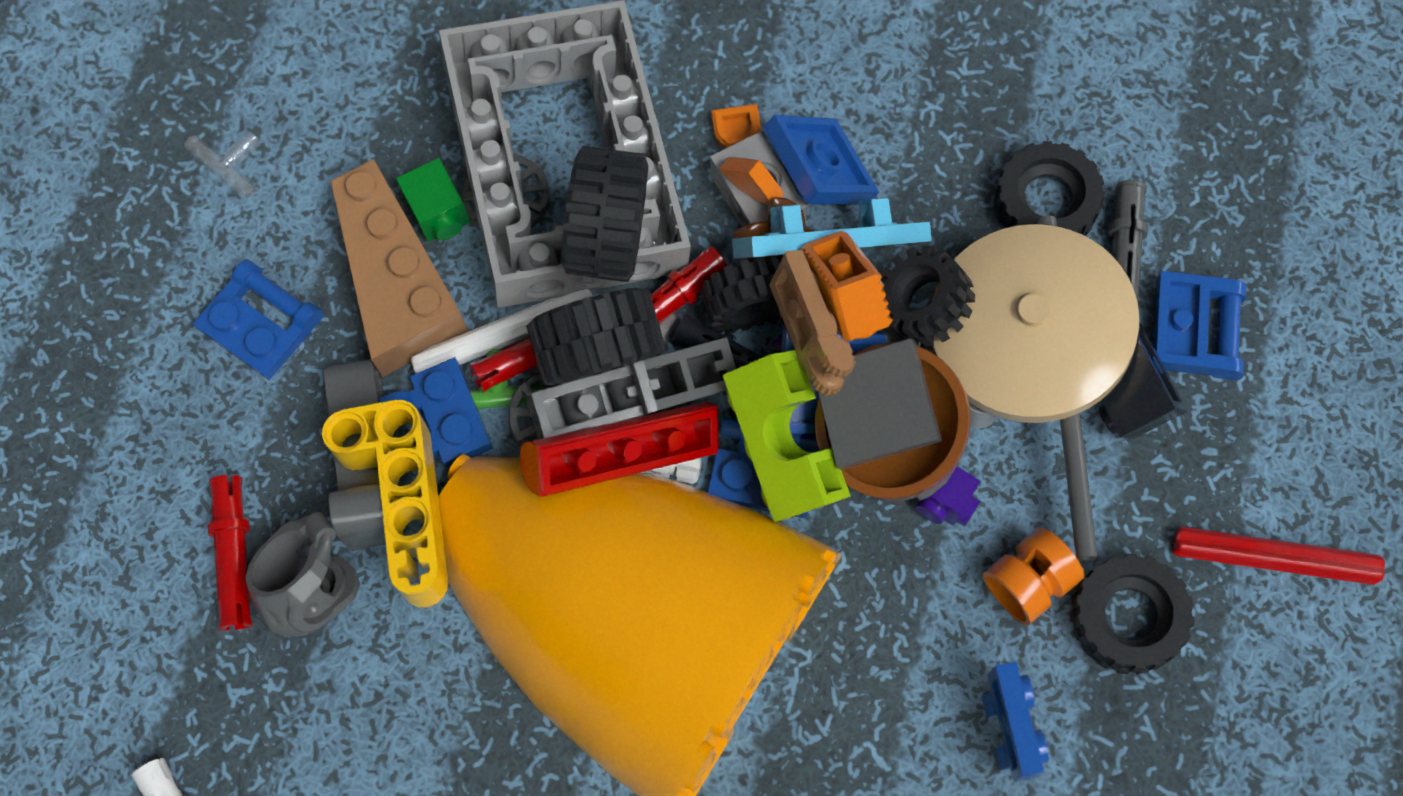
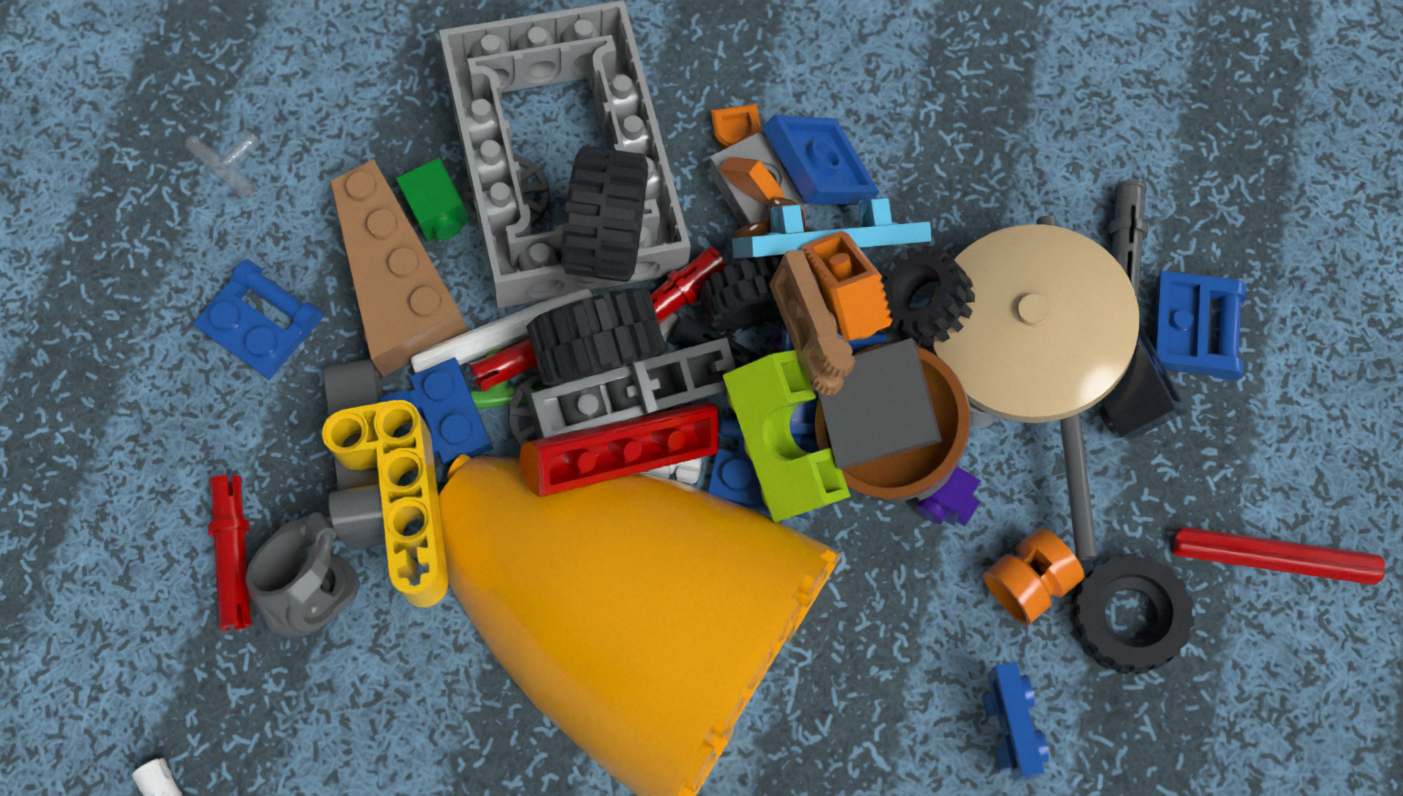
black tyre [994,141,1105,235] -> none

